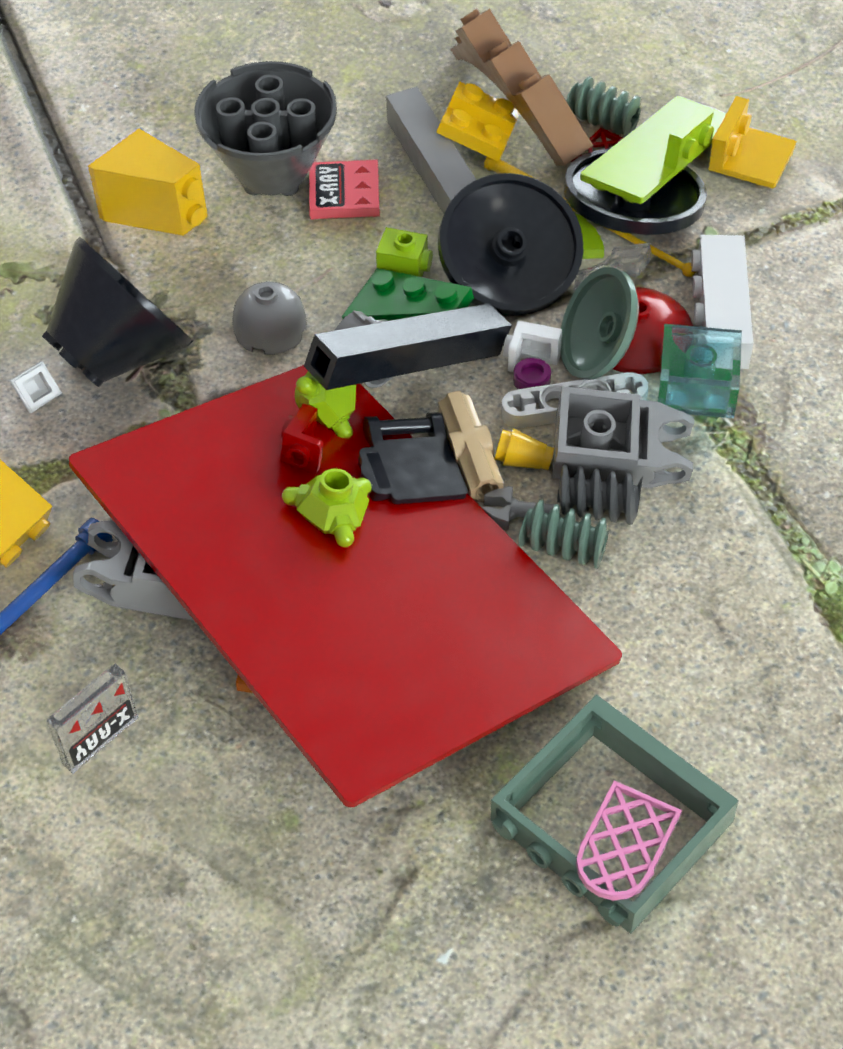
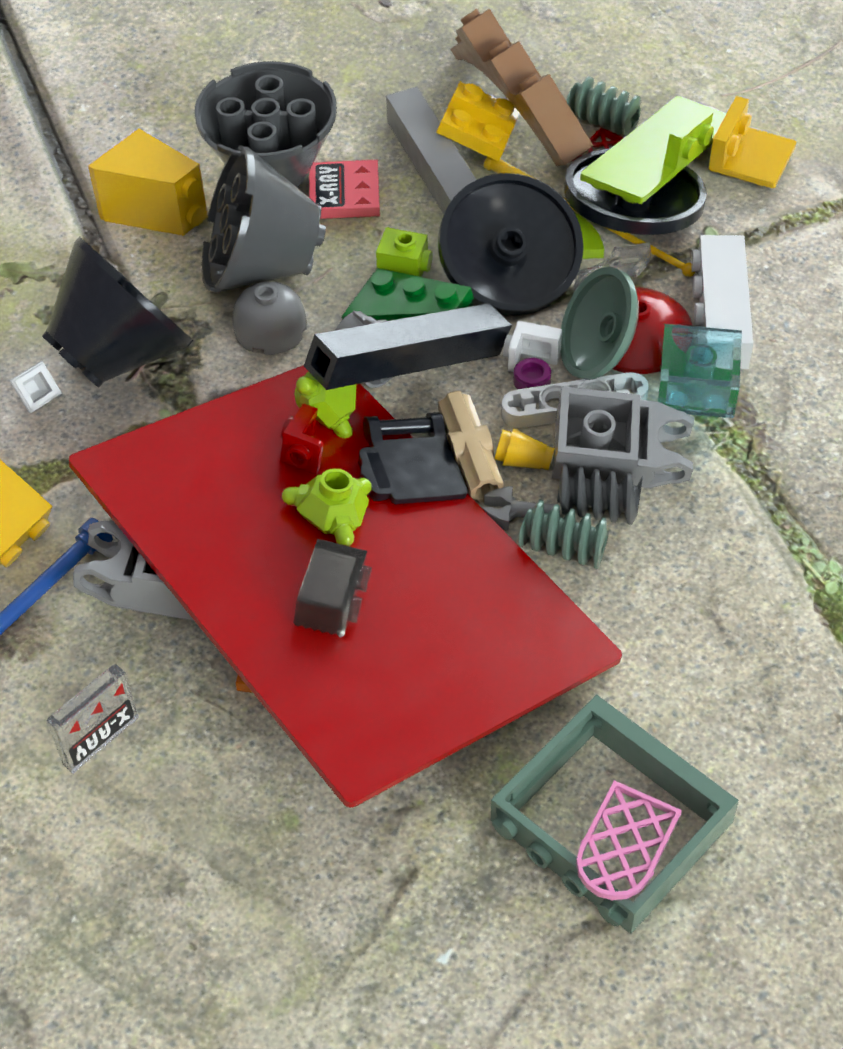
none -> dark grey cone [202,146,326,292]
none -> clear smoke brick [294,539,372,637]

